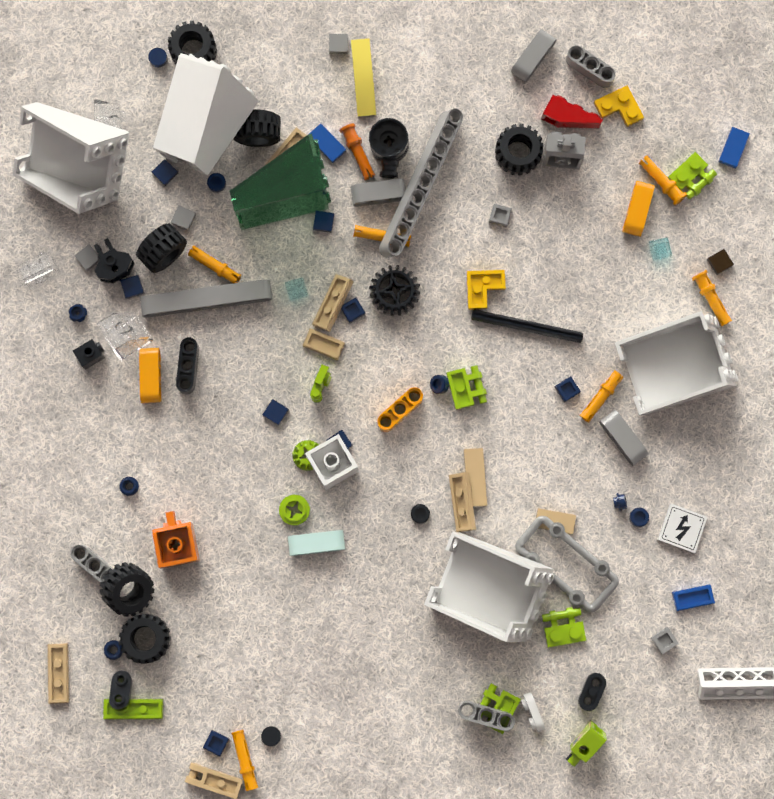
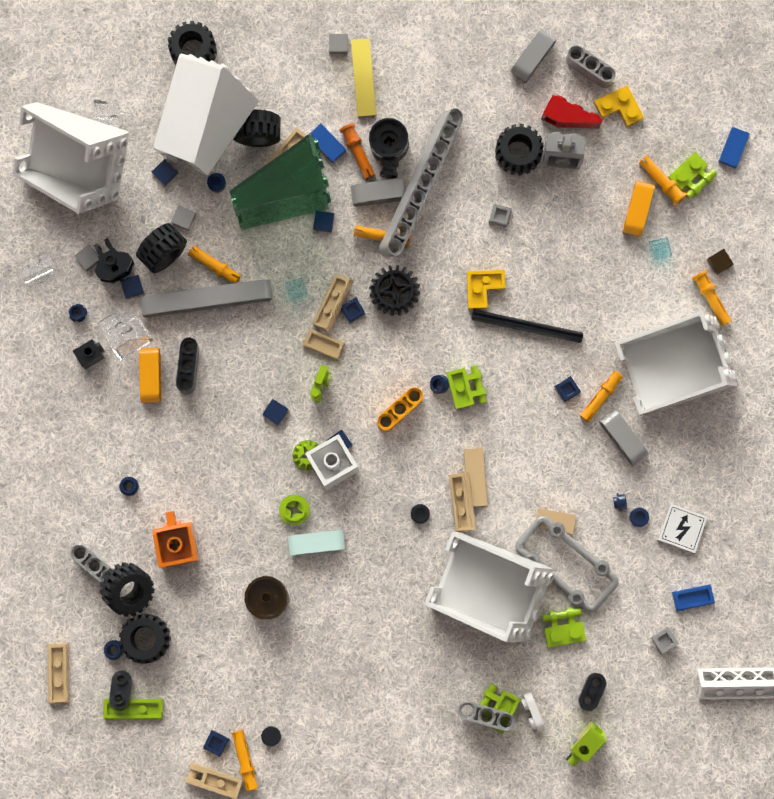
dark blue tile [148,48,168,68] -> none
none -> dark brown wheel [244,576,289,619]

